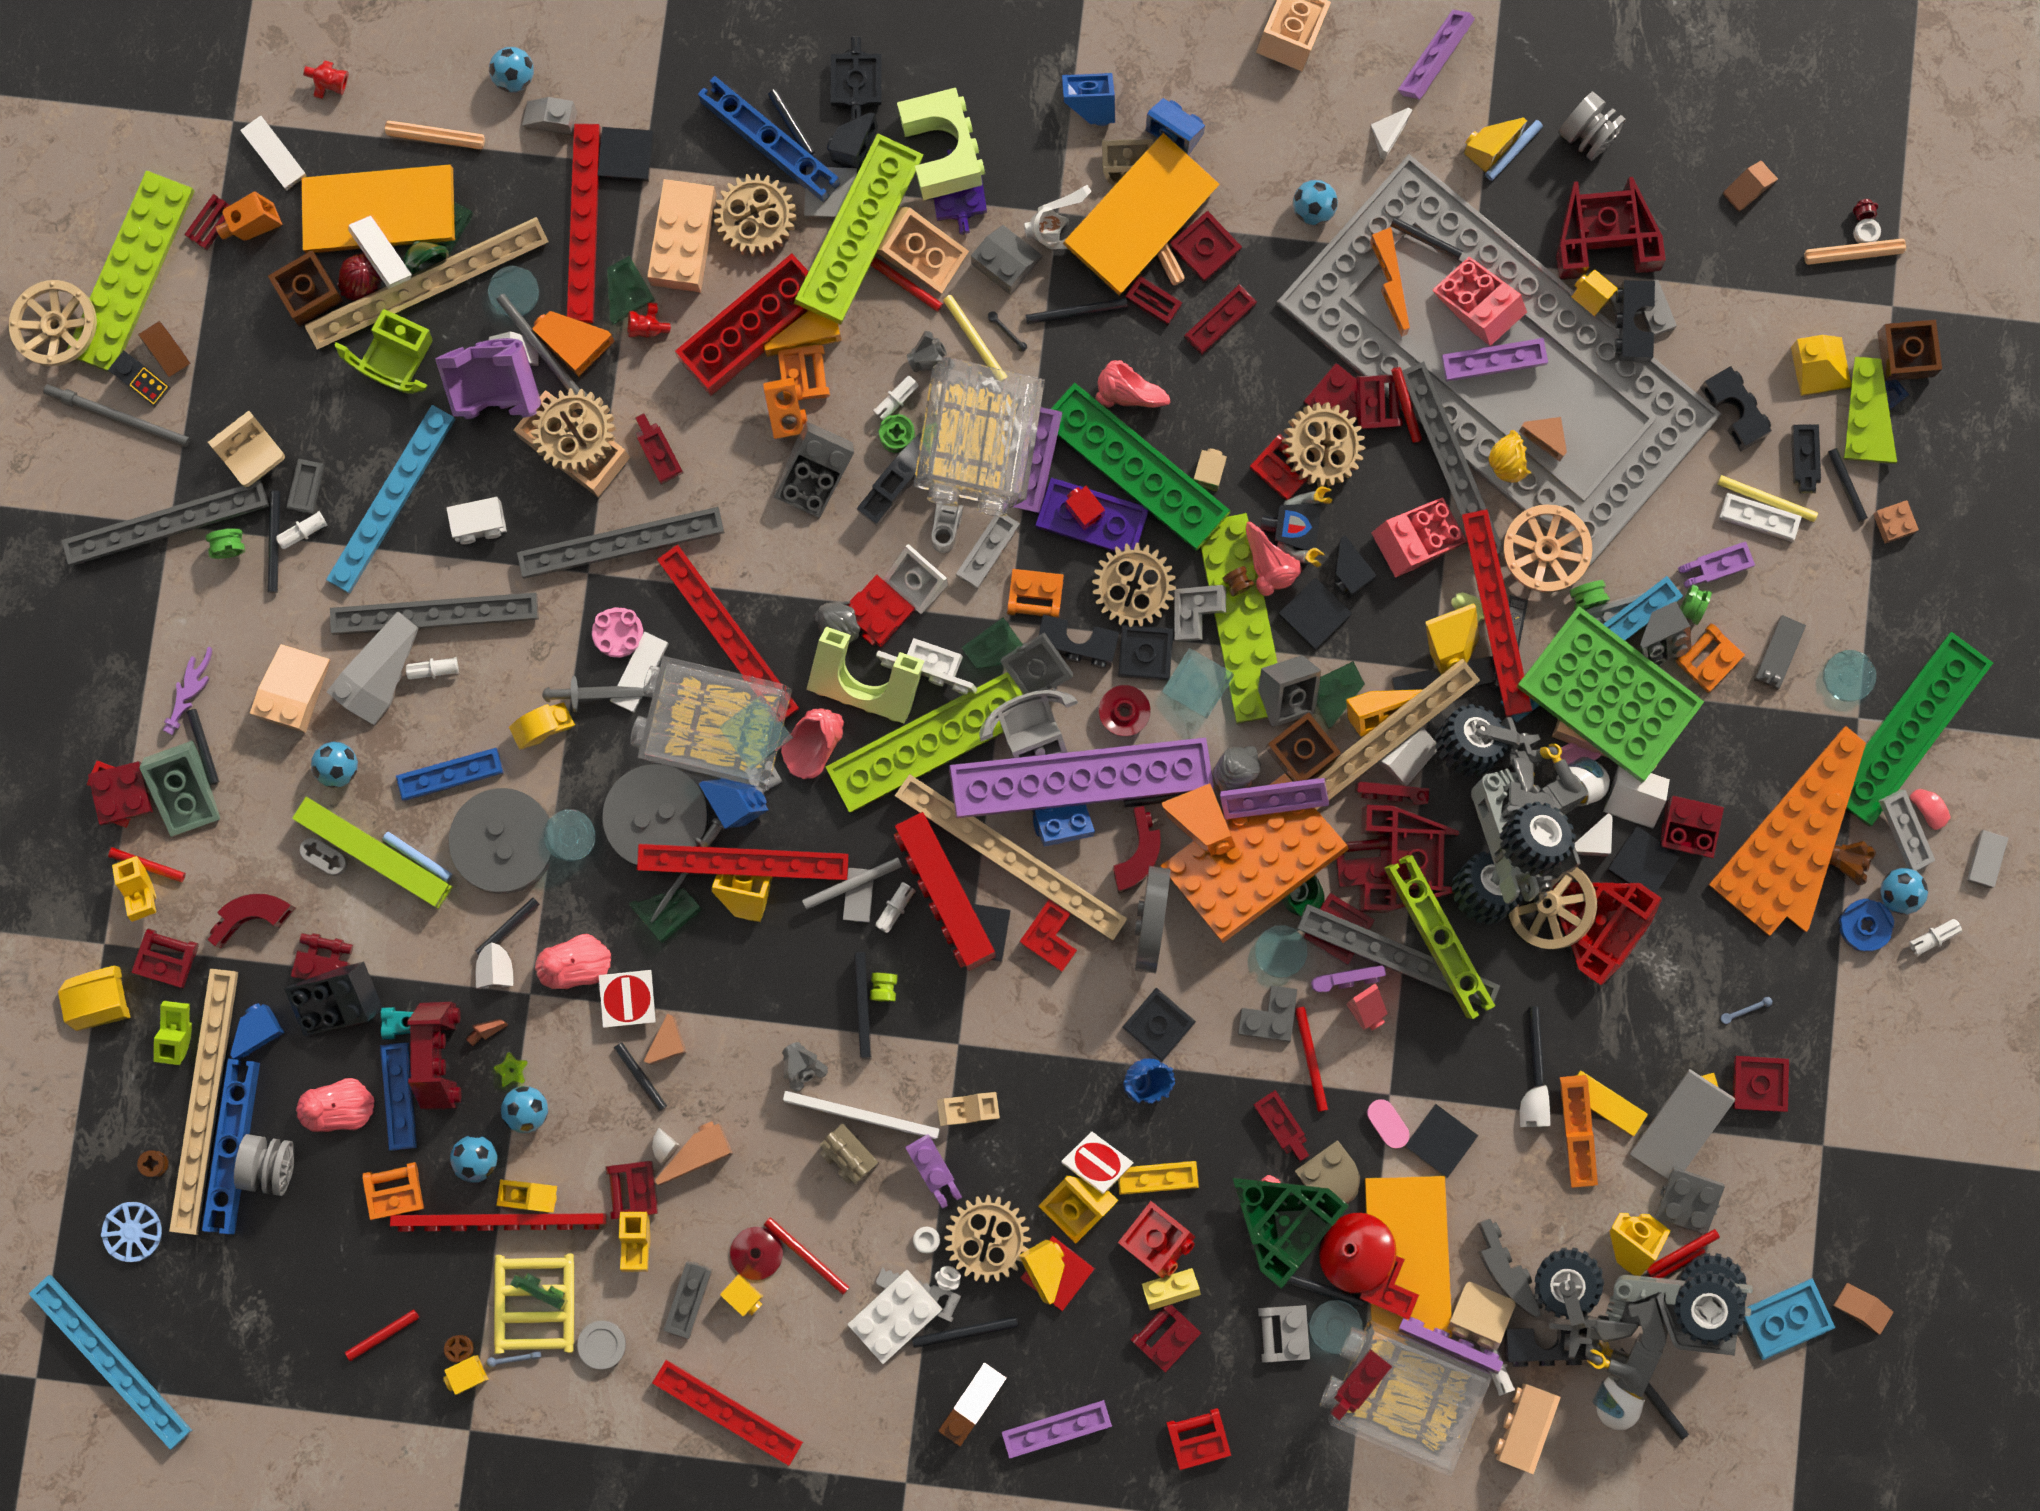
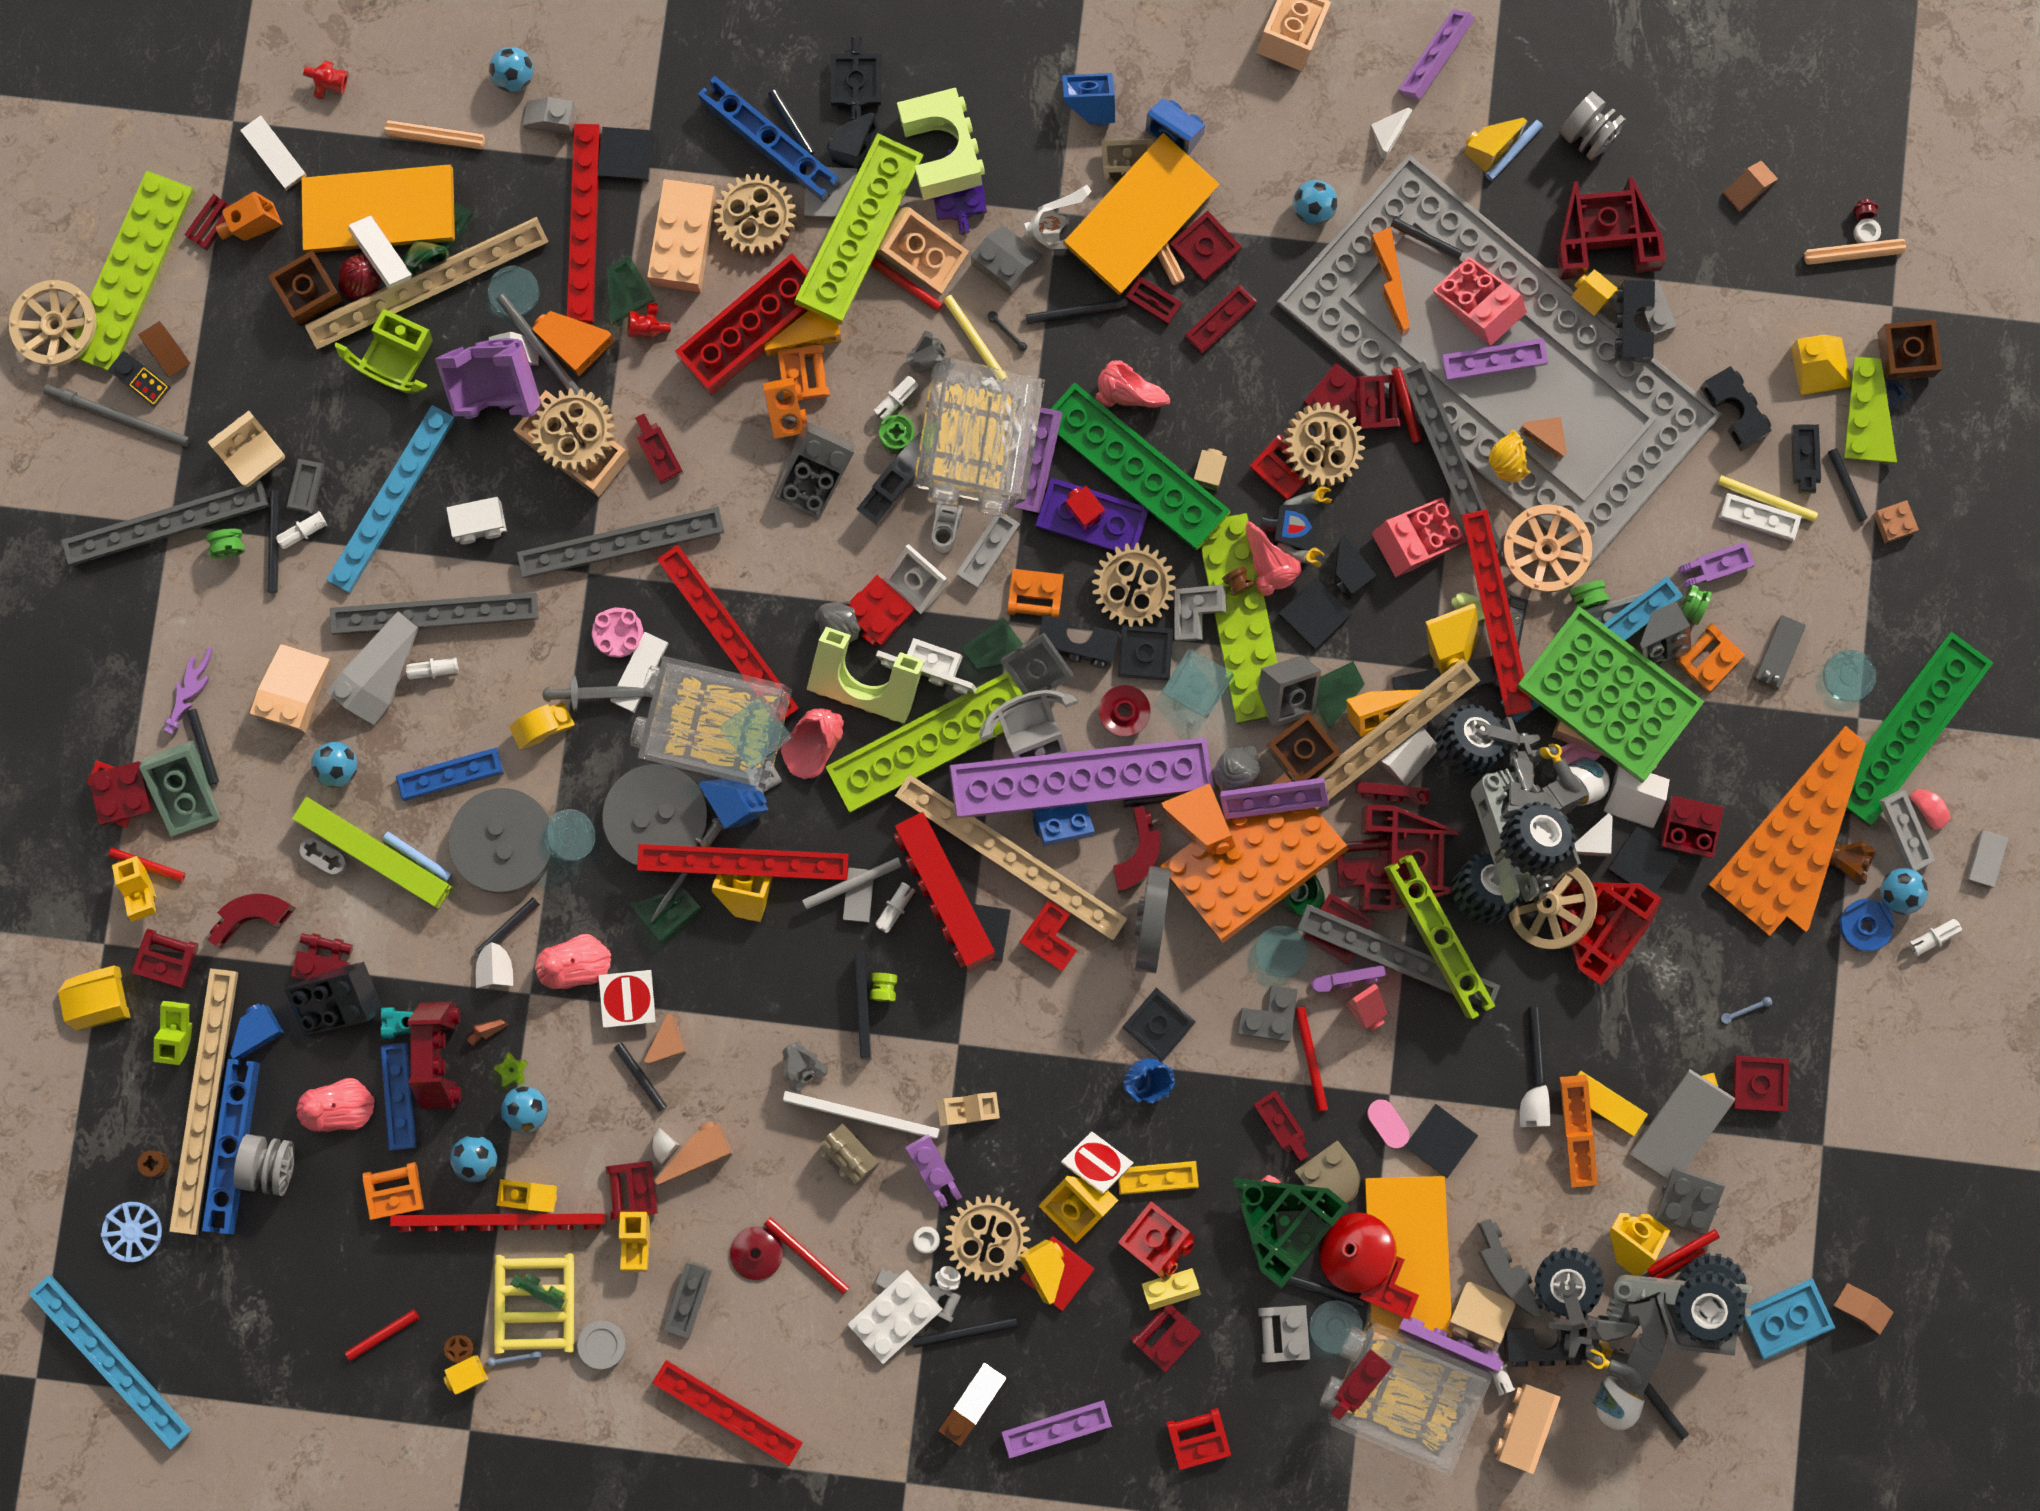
yellow brick [720,1275,763,1317] -> none

